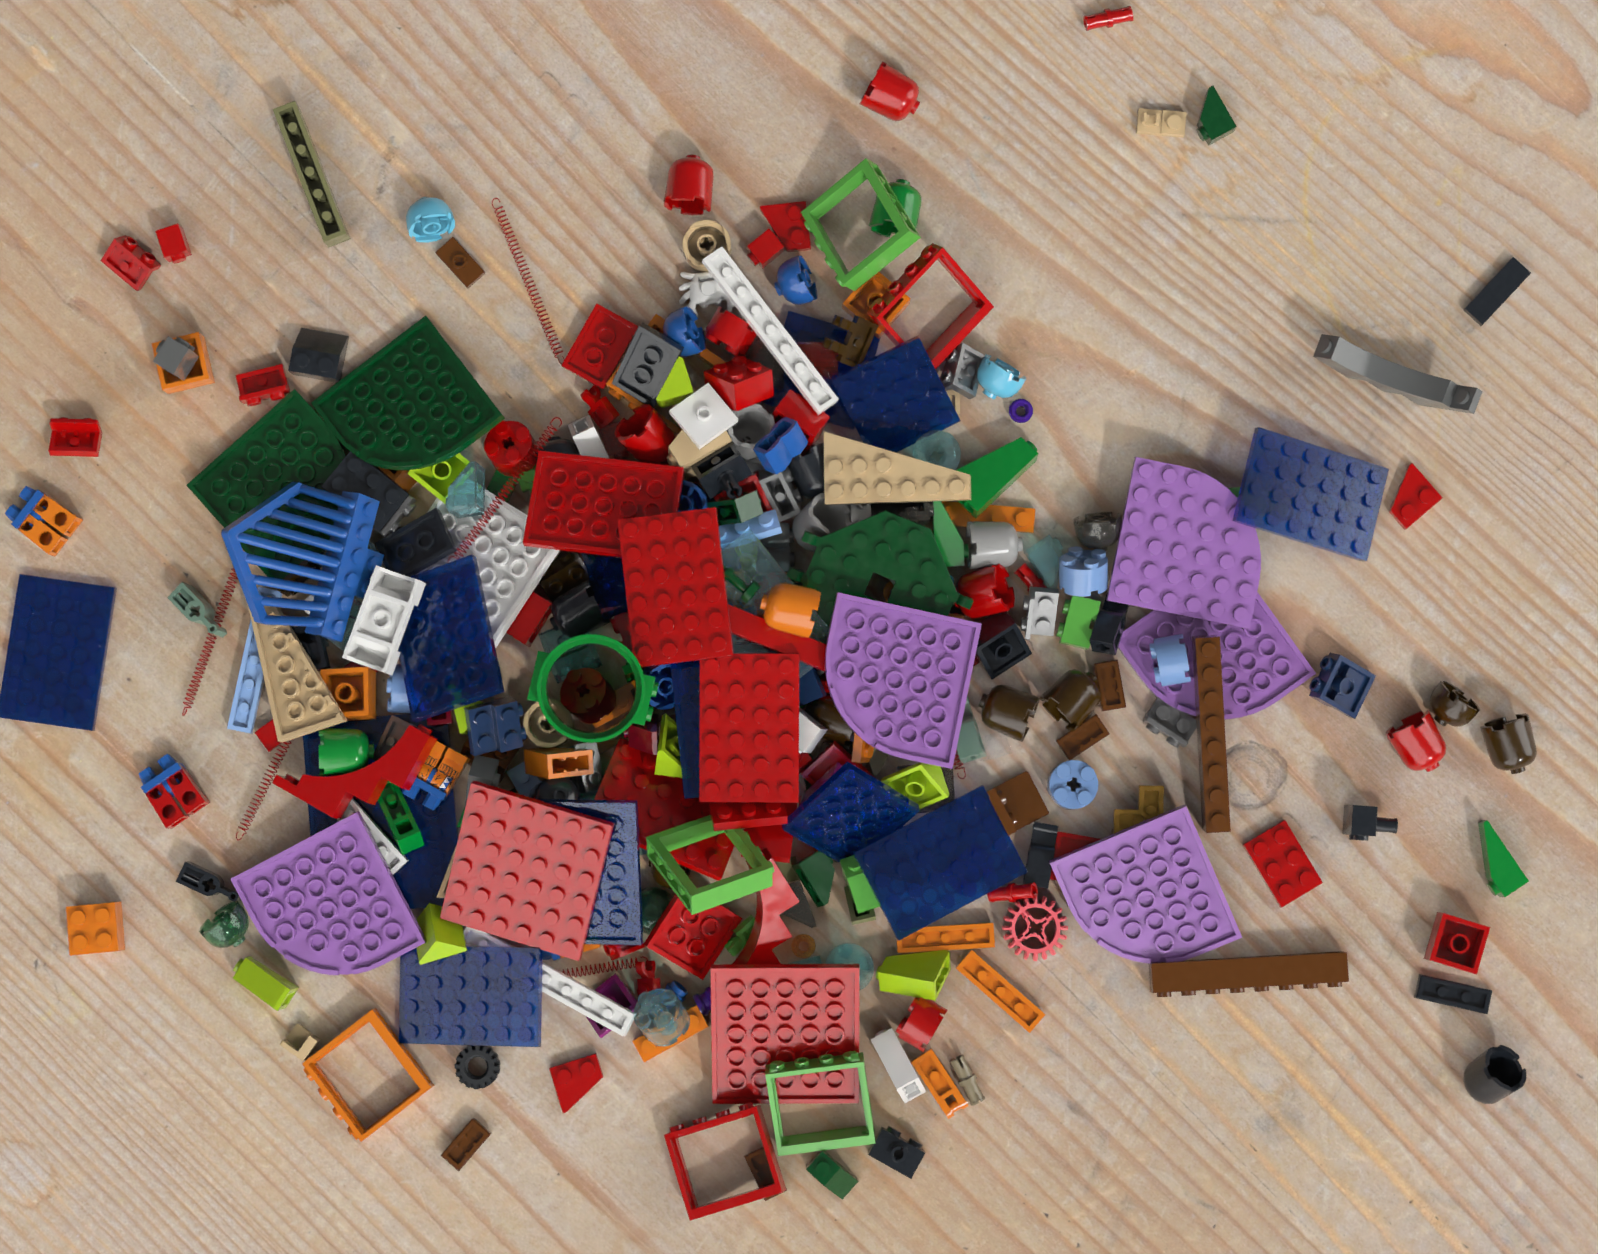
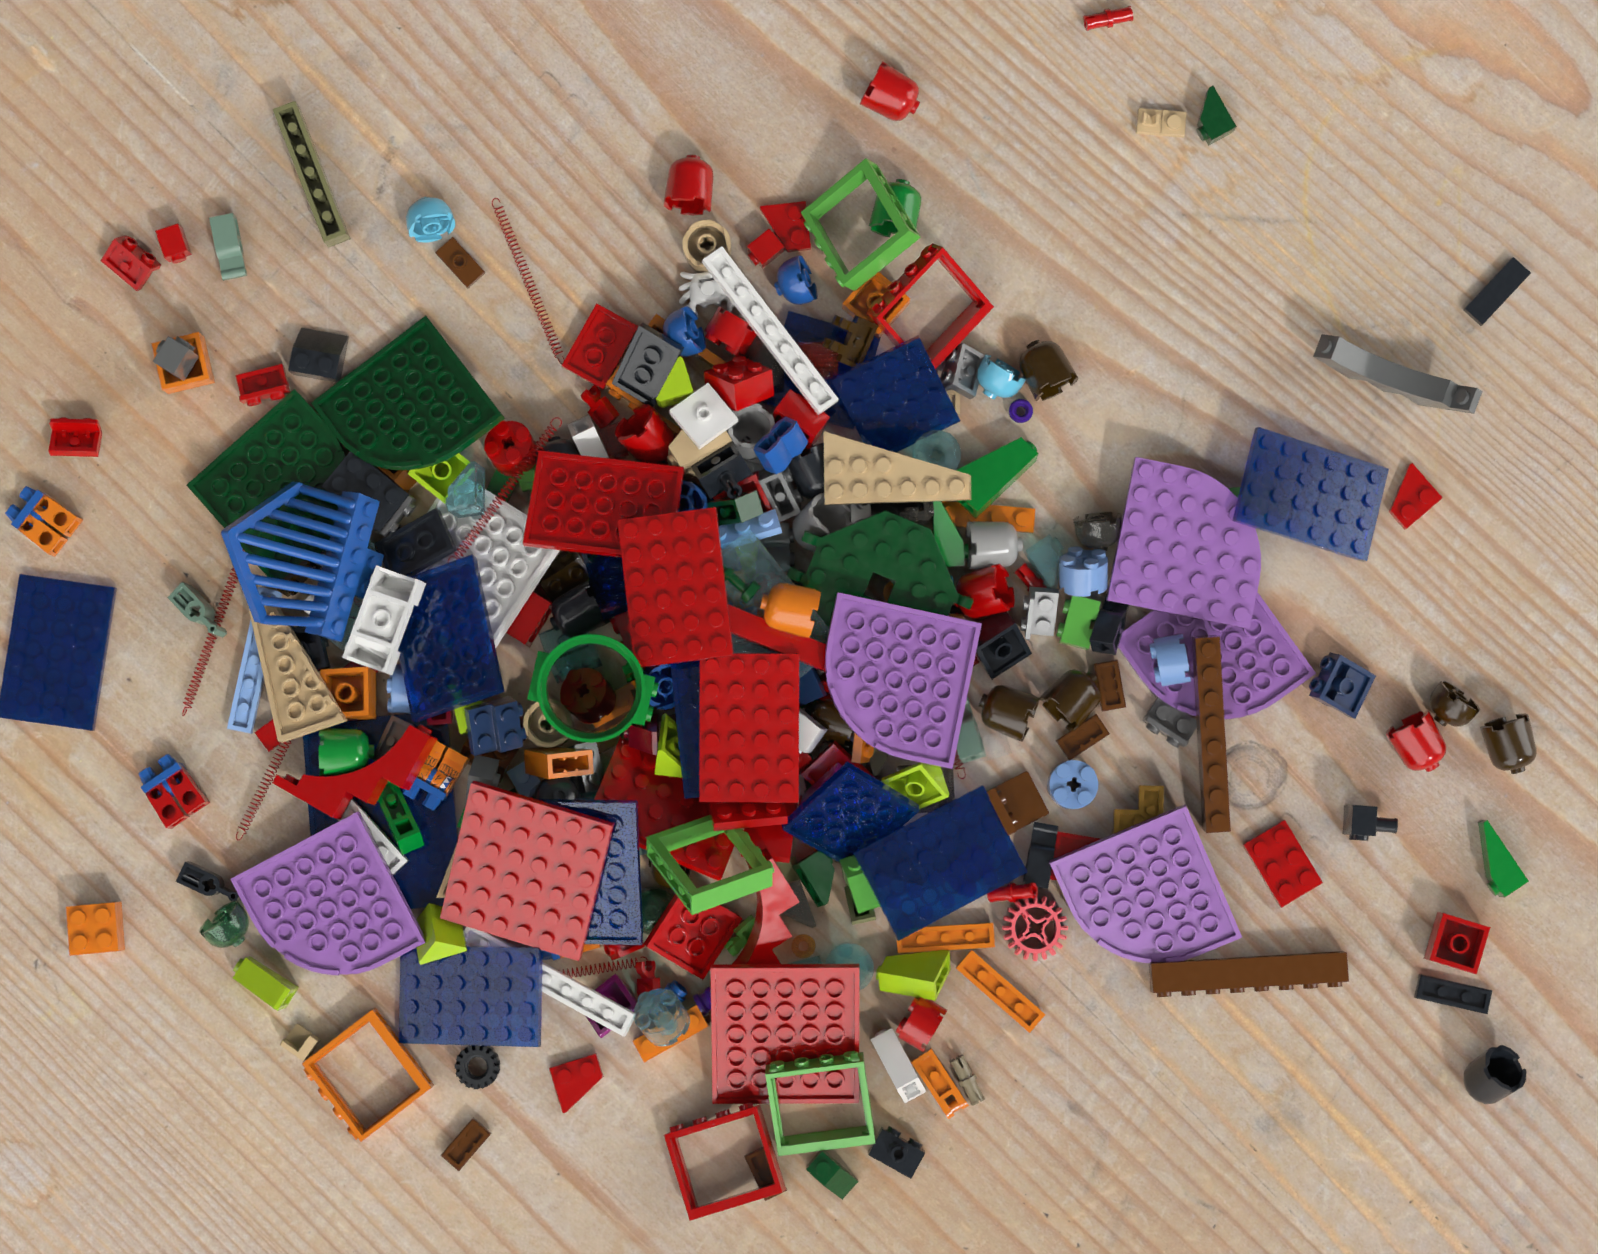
none -> sand green piece [209,213,247,281]
none -> dark brown cylinder [1019,340,1078,401]

